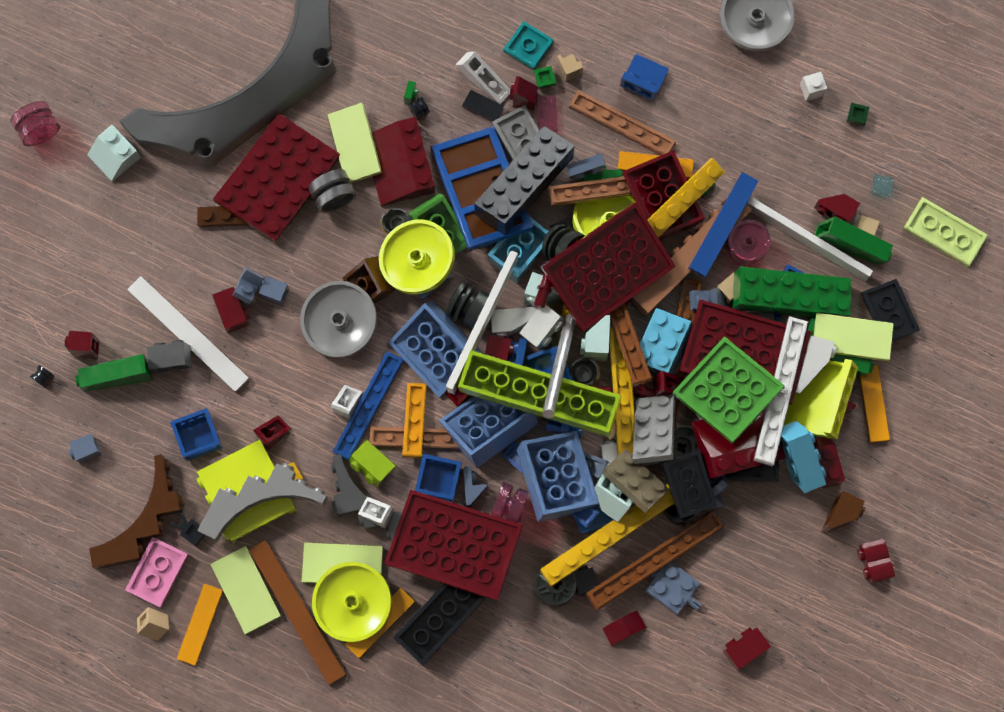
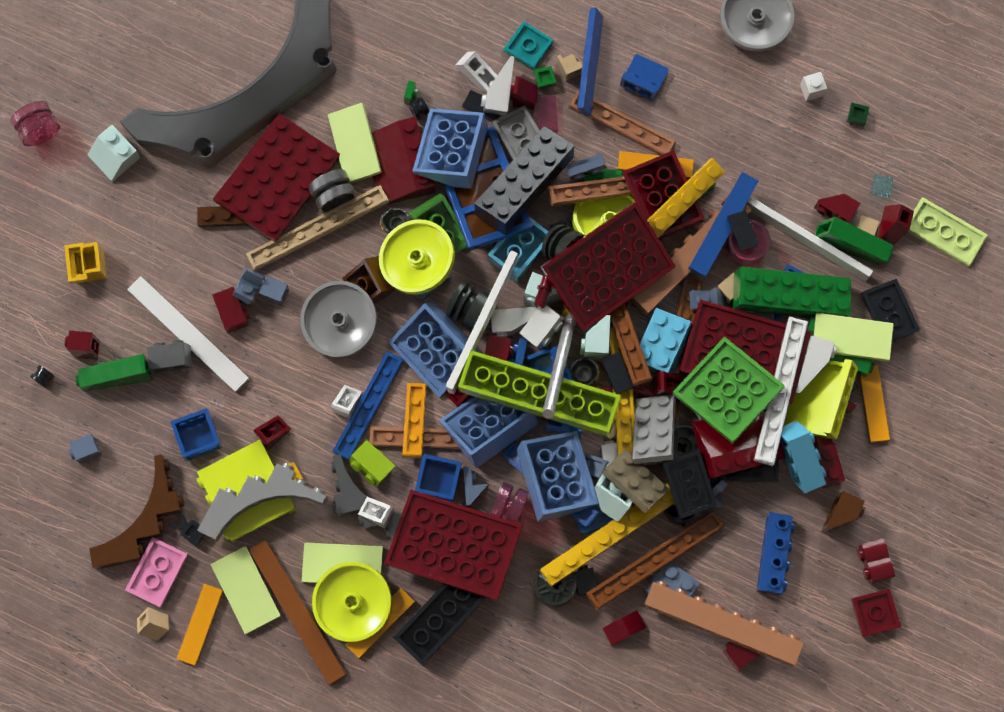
none -> yellow plate [64,242,107,284]
none -> tan tile [246,185,389,271]
none -> medium blue slope [413,108,488,189]
none -> white slope [481,56,514,115]
none -> blue tile [577,7,603,116]
none -> black tile [601,352,634,394]
none -> nougat brick [644,581,804,667]
none -> black tile [727,210,759,252]
none -> blue brick [756,512,795,595]
none -> dark red plate [851,589,901,637]
none -> dark red slope [877,204,914,246]

